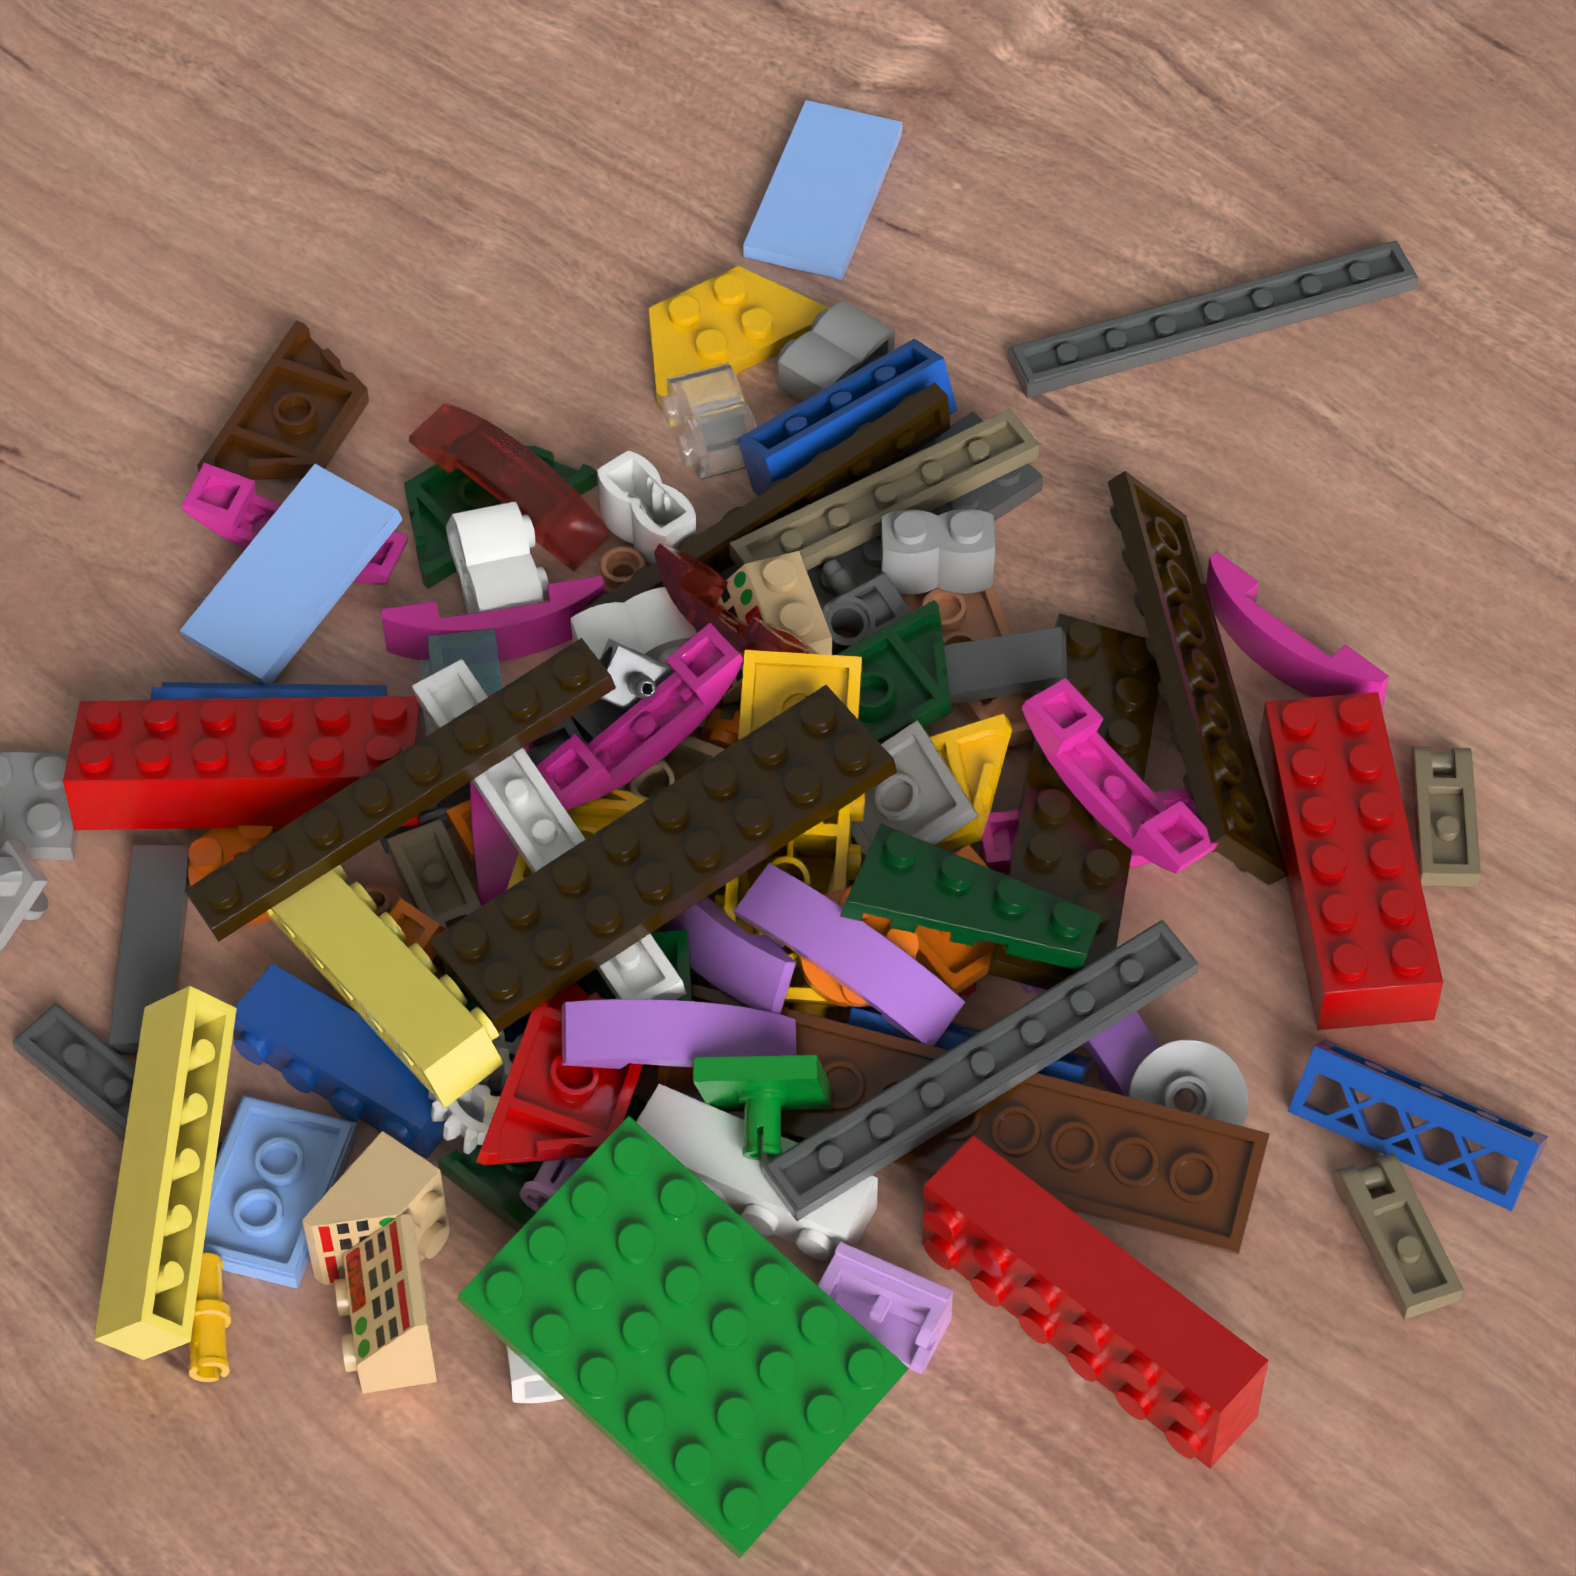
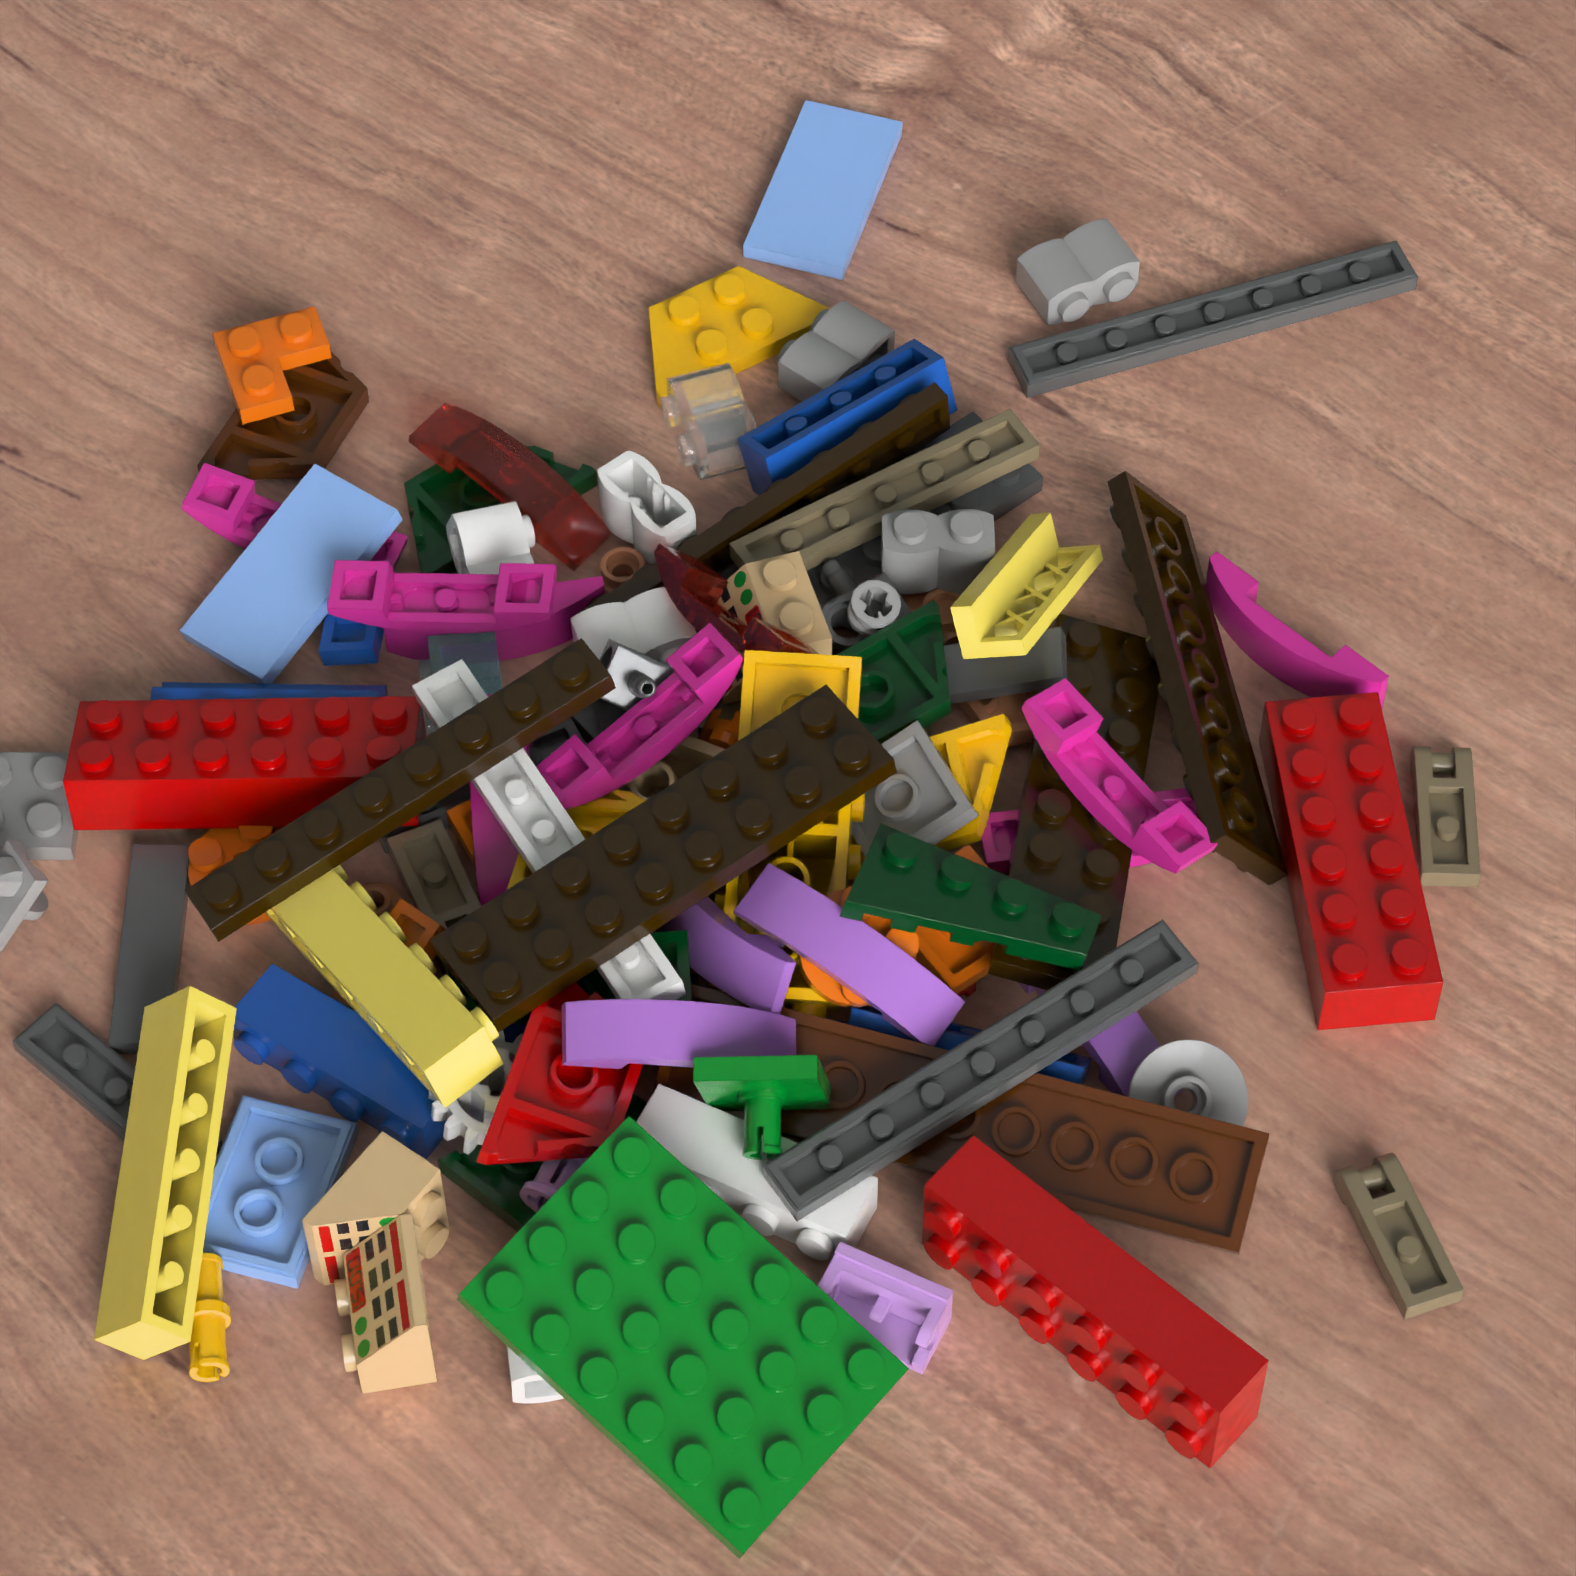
blue fence [1288,1039,1548,1211] -> none
none -> orange plate [212,306,332,425]
none -> blue plate [318,613,384,666]
none -> dark pink slope [327,560,557,634]
none -> light grey bush [847,580,901,637]
none -> light yellow fence [950,512,1103,659]
none -> light grey brick [1016,219,1140,325]

